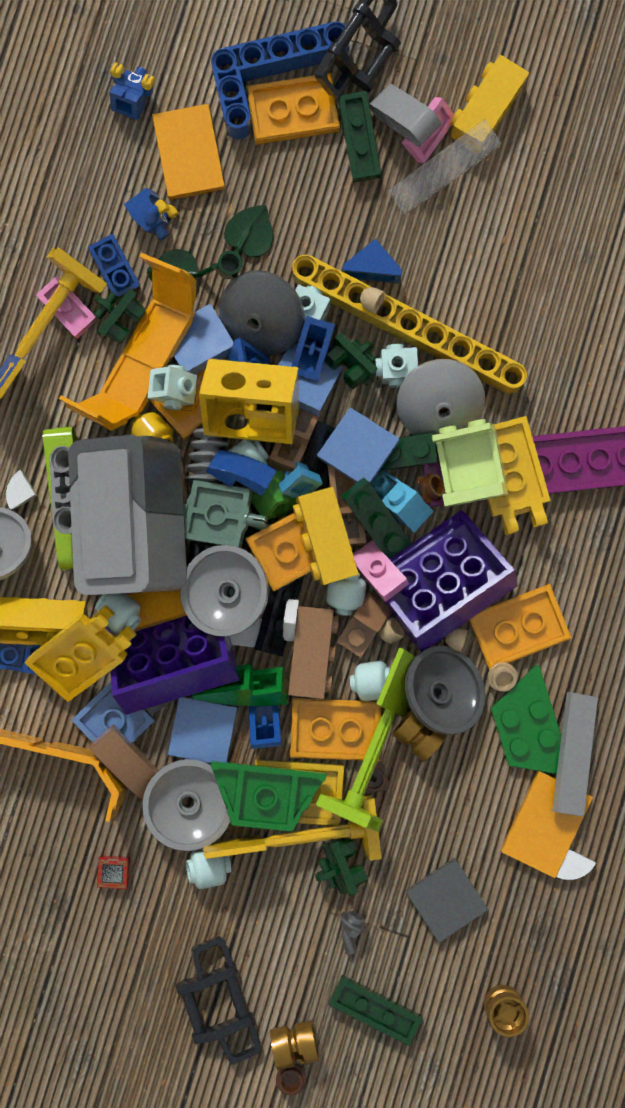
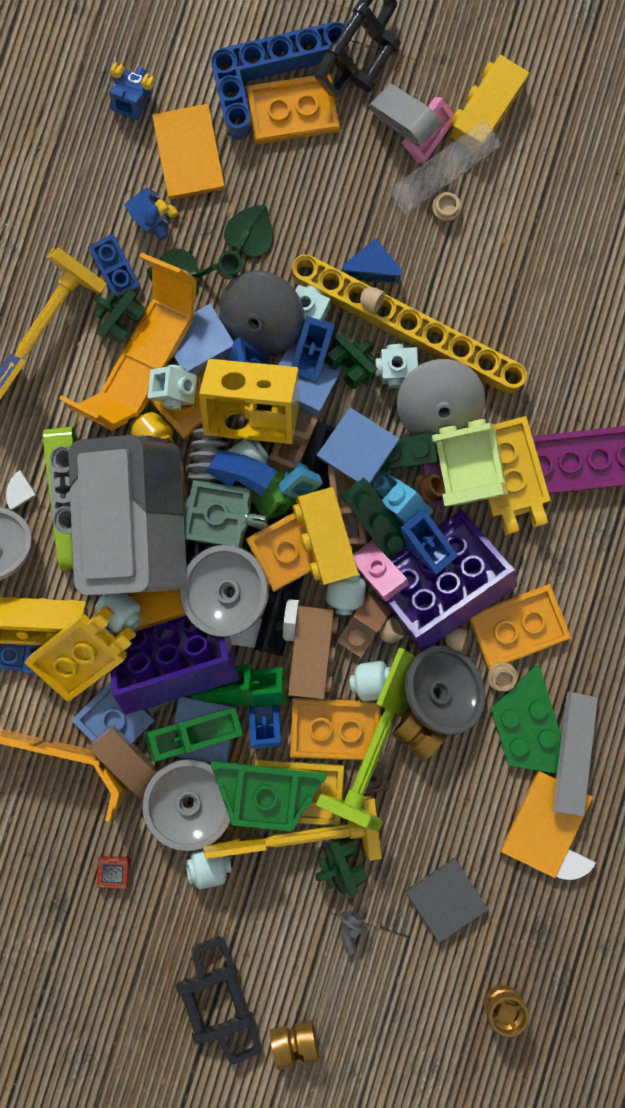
bright pink plate [36,276,98,339] -> none
reddish brown plate [276,1064,306,1095] -> none
dark green plate [328,975,423,1047] -> none
dark green plate [338,91,381,183] -> none
none -> green slope [143,707,243,762]
none -> blue slope [400,509,458,574]
none -> tan plate [432,192,461,222]

